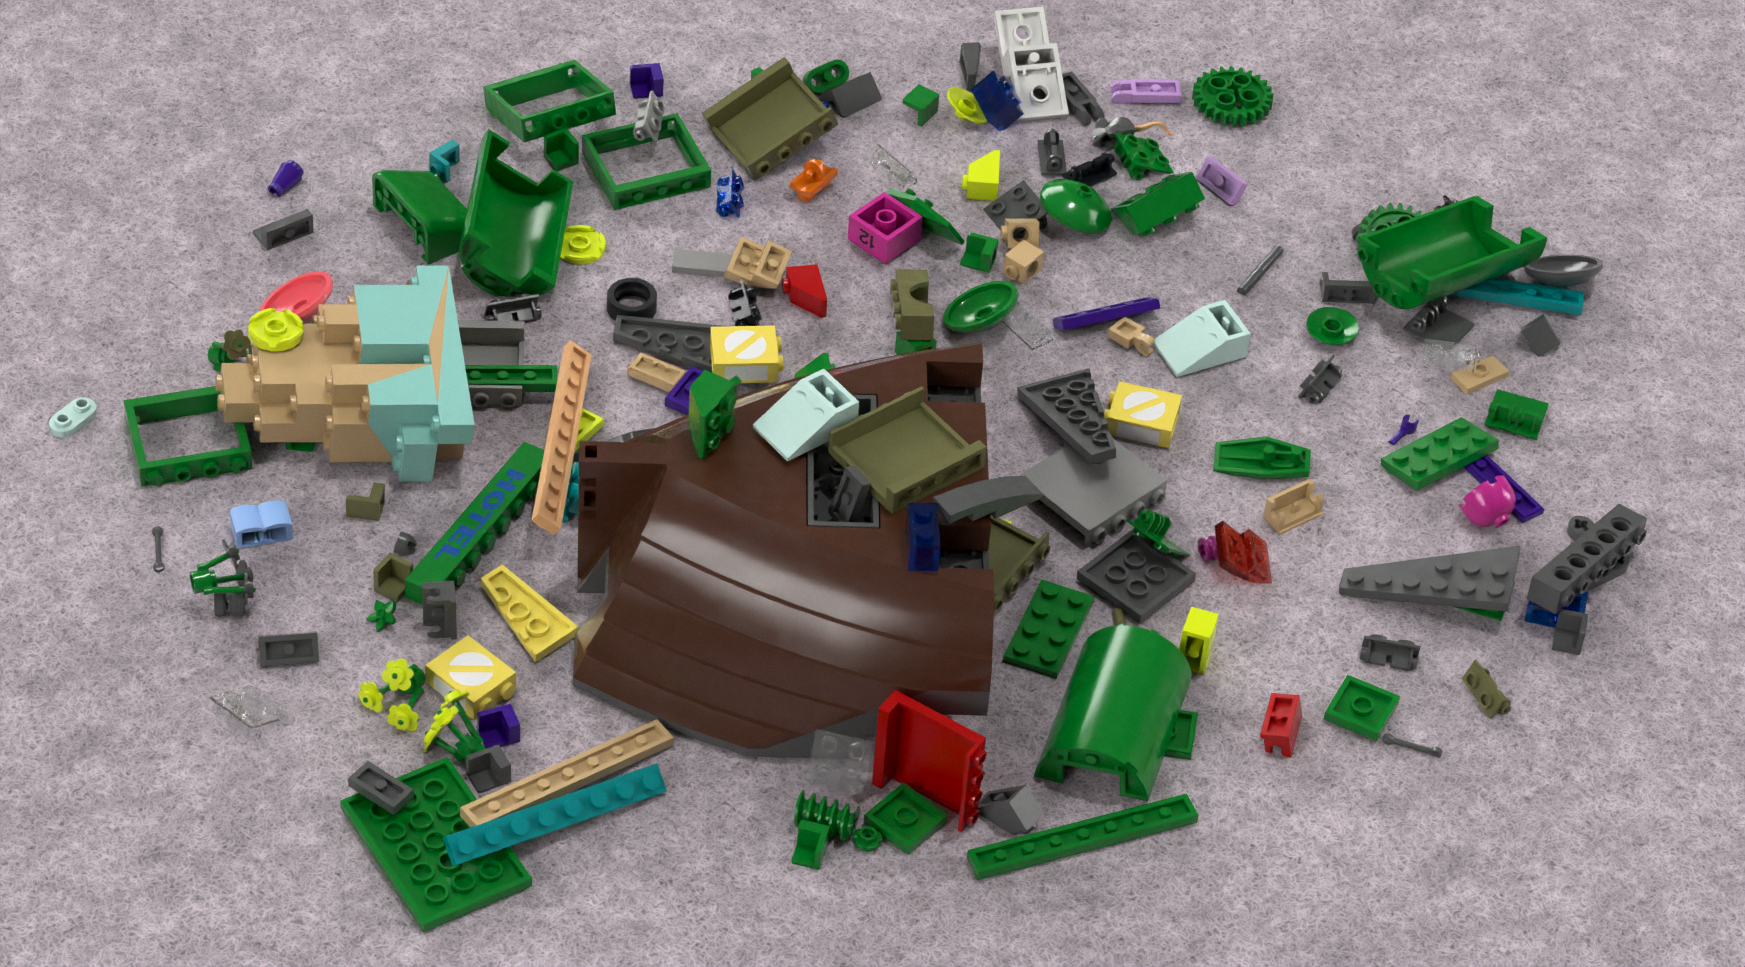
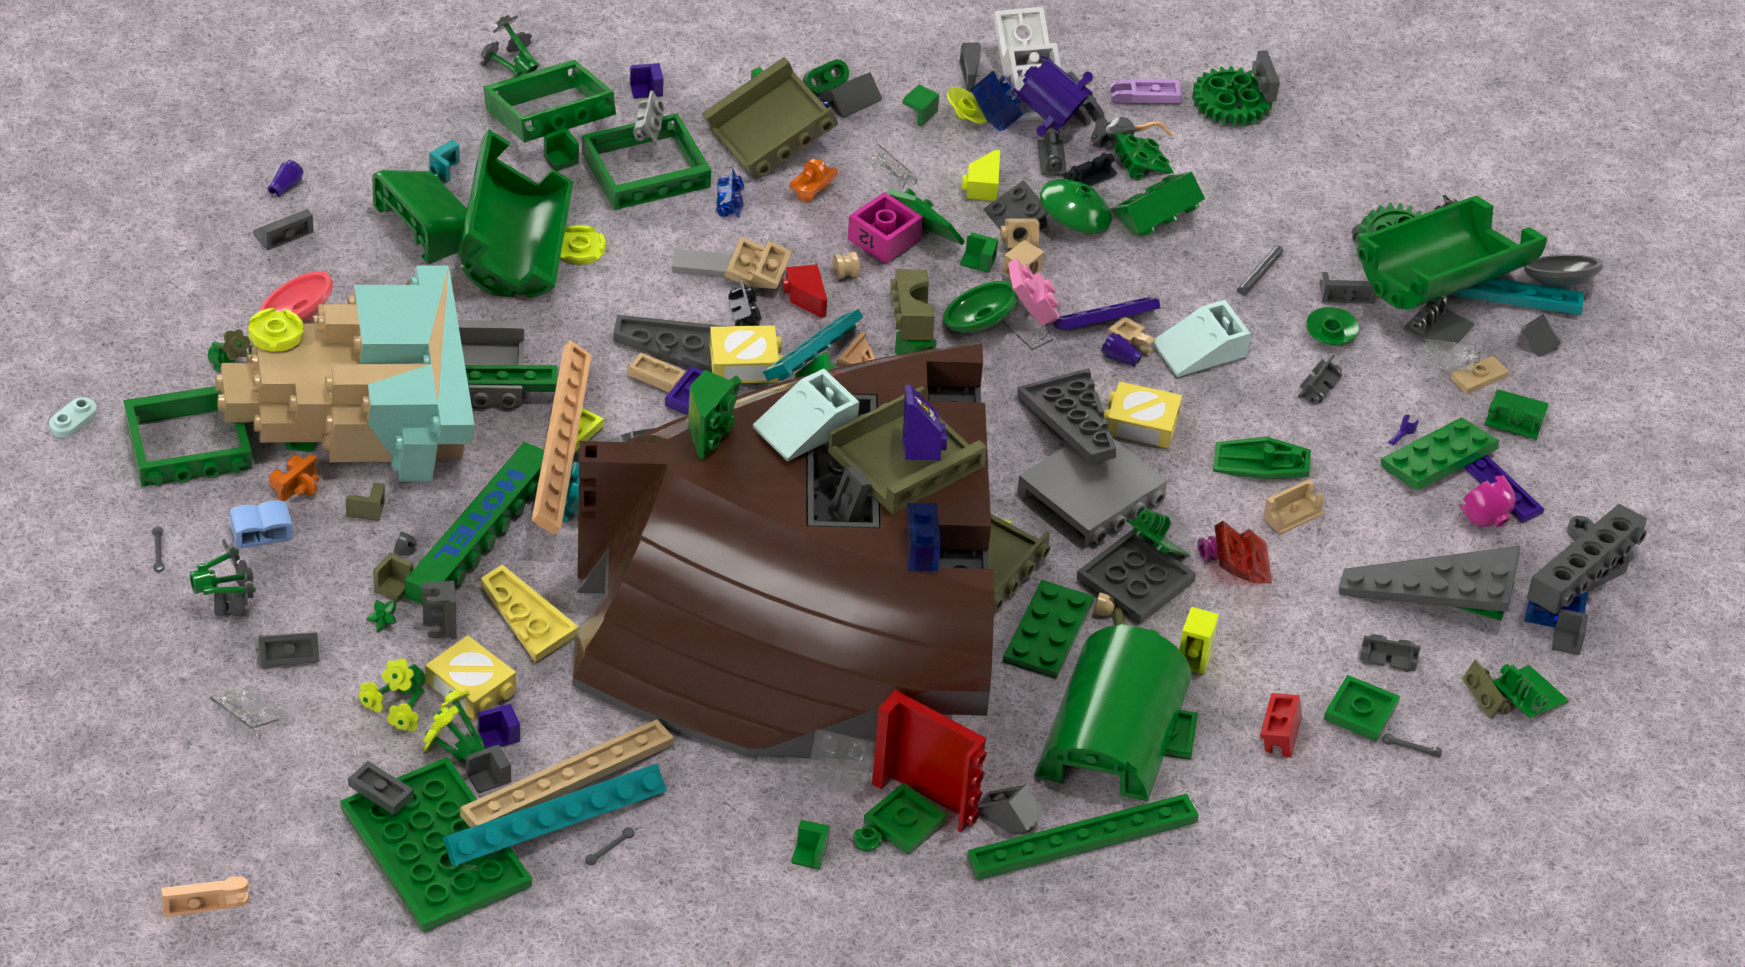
dark grey hinge [484,294,542,322] -> none
black tyre [607,278,657,321] -> none
green piece [794,790,861,842] -> none
dark grey slope [932,476,1043,524] -> none
lavender hinge [1196,157,1248,205] -> none
none -> light nougat hinge [161,876,249,917]
none -> orange hips [269,454,319,501]
none -> plant [481,15,540,76]
none -> dark grey hinge [585,828,634,865]
none -> teal plate [763,308,864,381]
none -> tan wheel [832,251,860,280]
none -> light nougat tile [837,332,875,366]
none -> dark purple slope [902,385,947,461]
none -> bright pink plate [1008,258,1060,327]
none -> dark purple container [1013,55,1093,137]
none -> tan hinge [1093,592,1115,617]
none -> dark purple cone [1101,333,1143,367]
none -> dark grey plate [1252,50,1280,102]
none -> green hinge [1492,664,1569,718]

